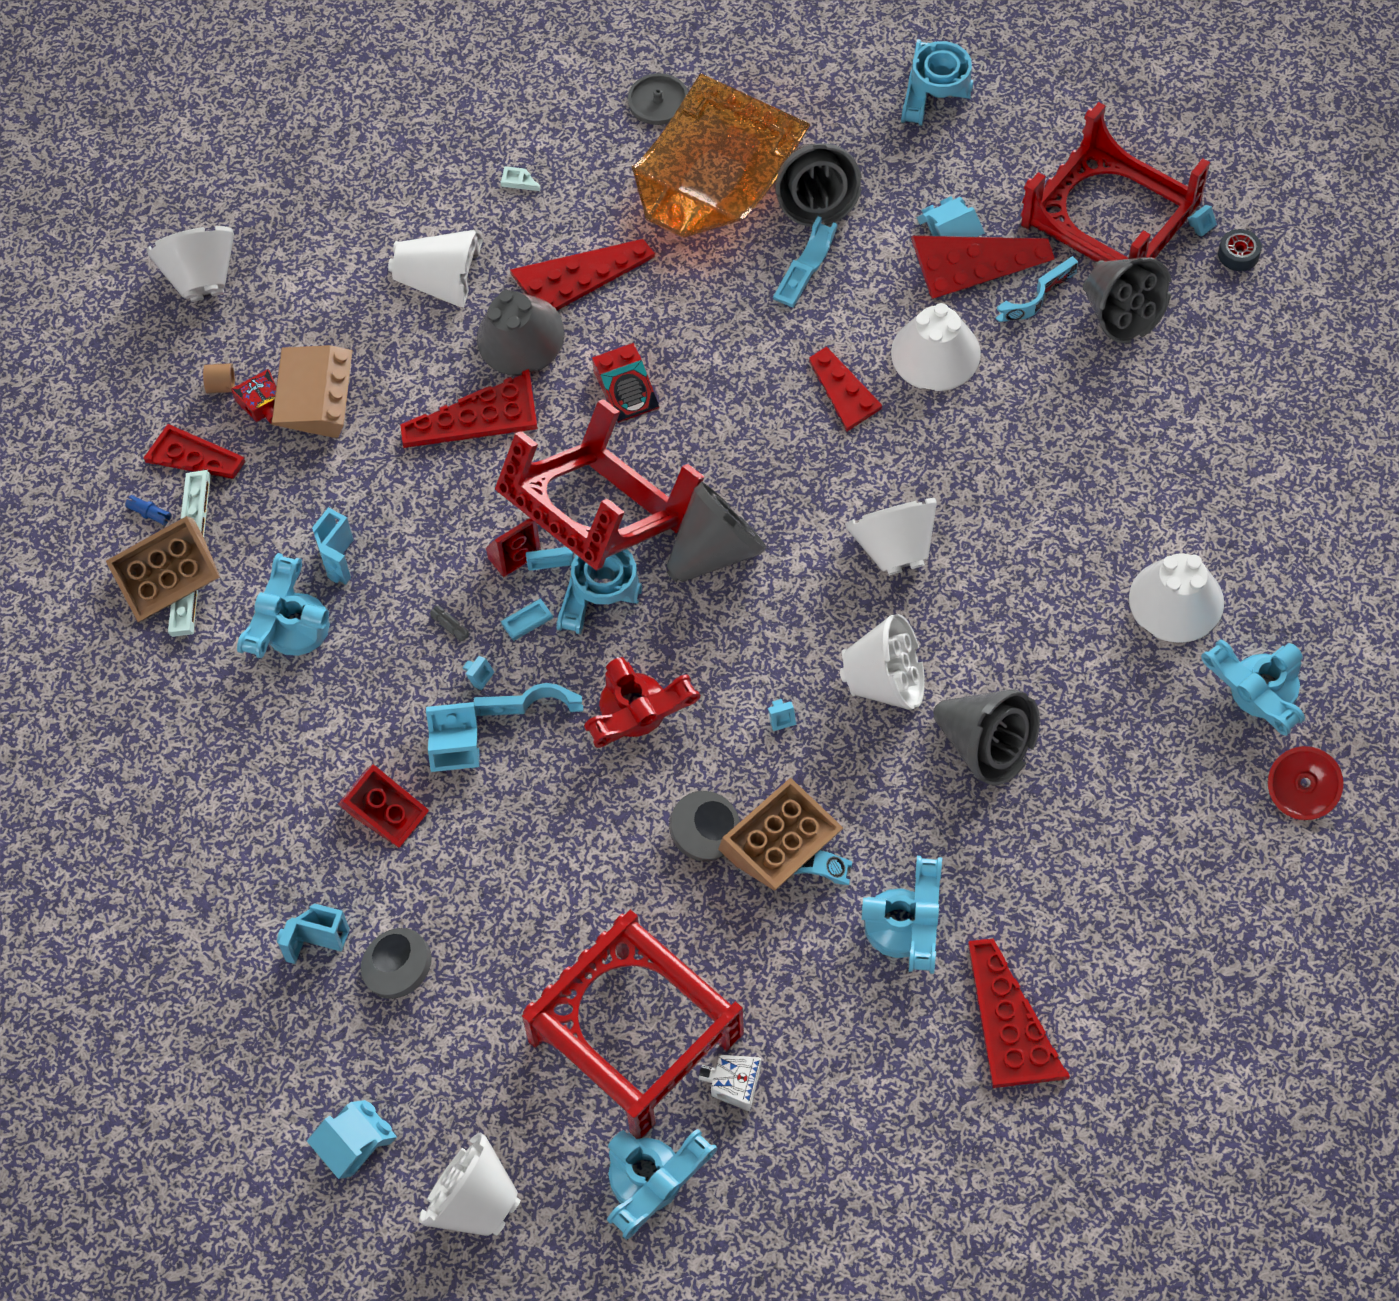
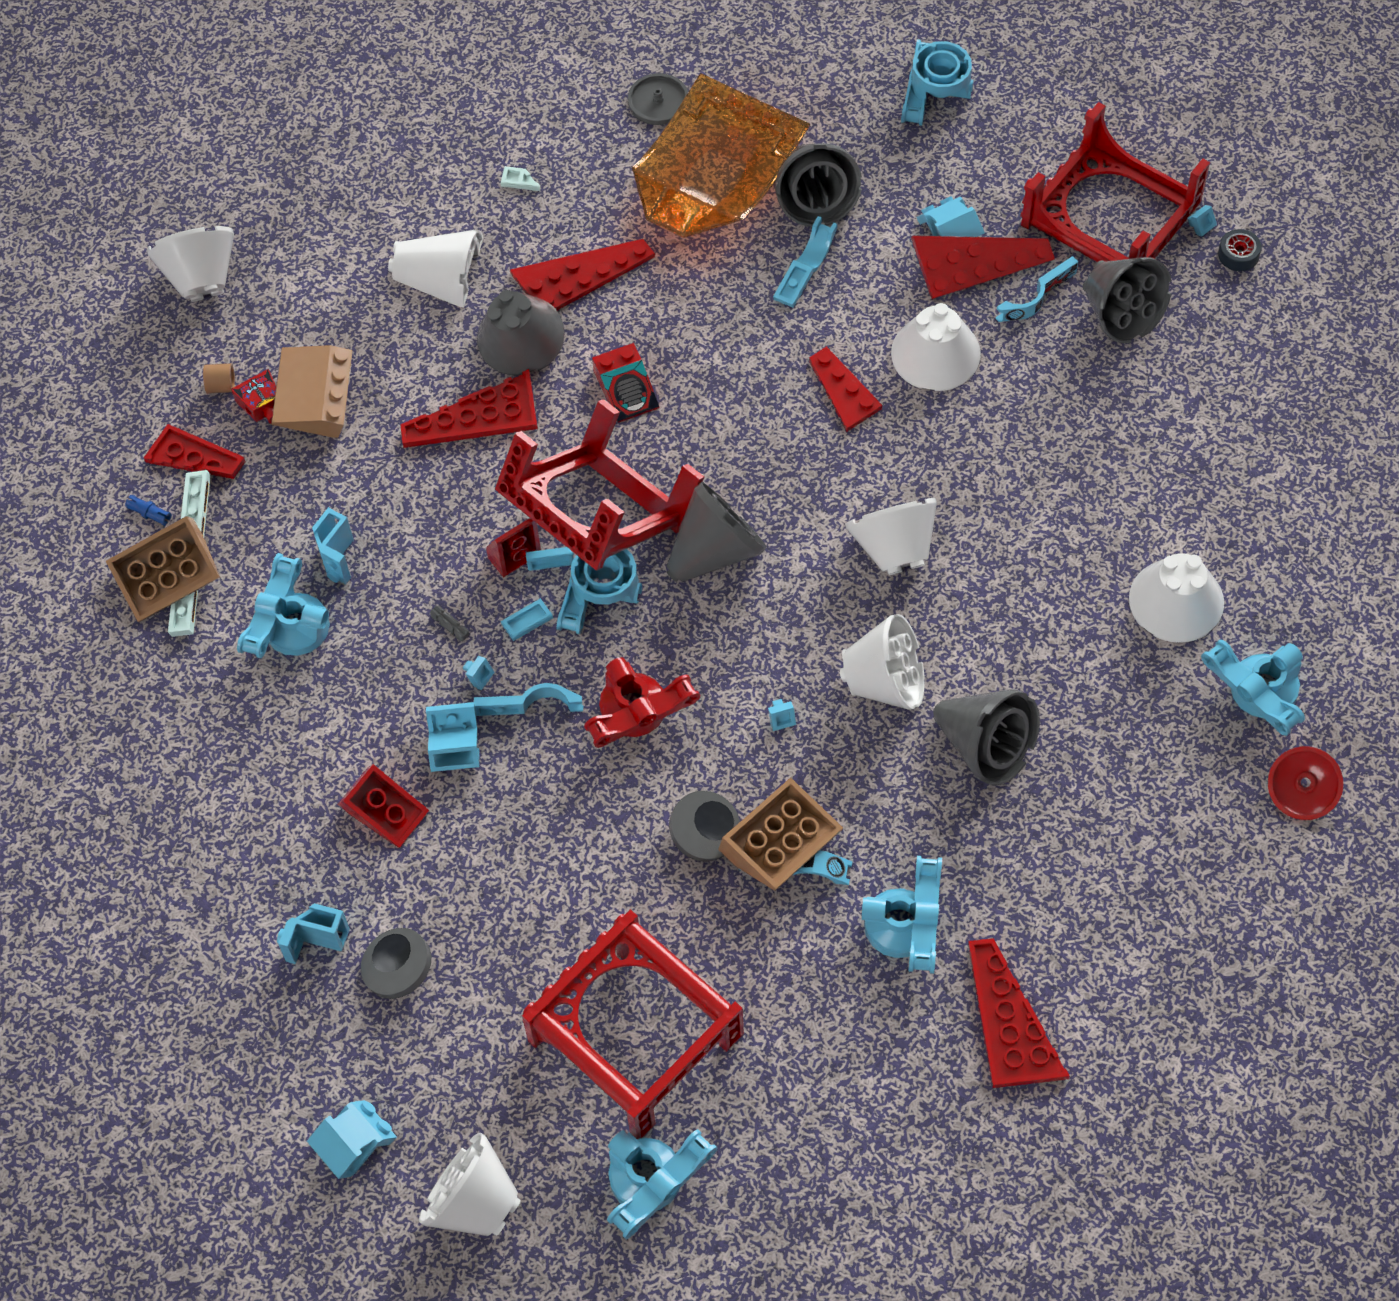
torso [699,1055,762,1111] -> none

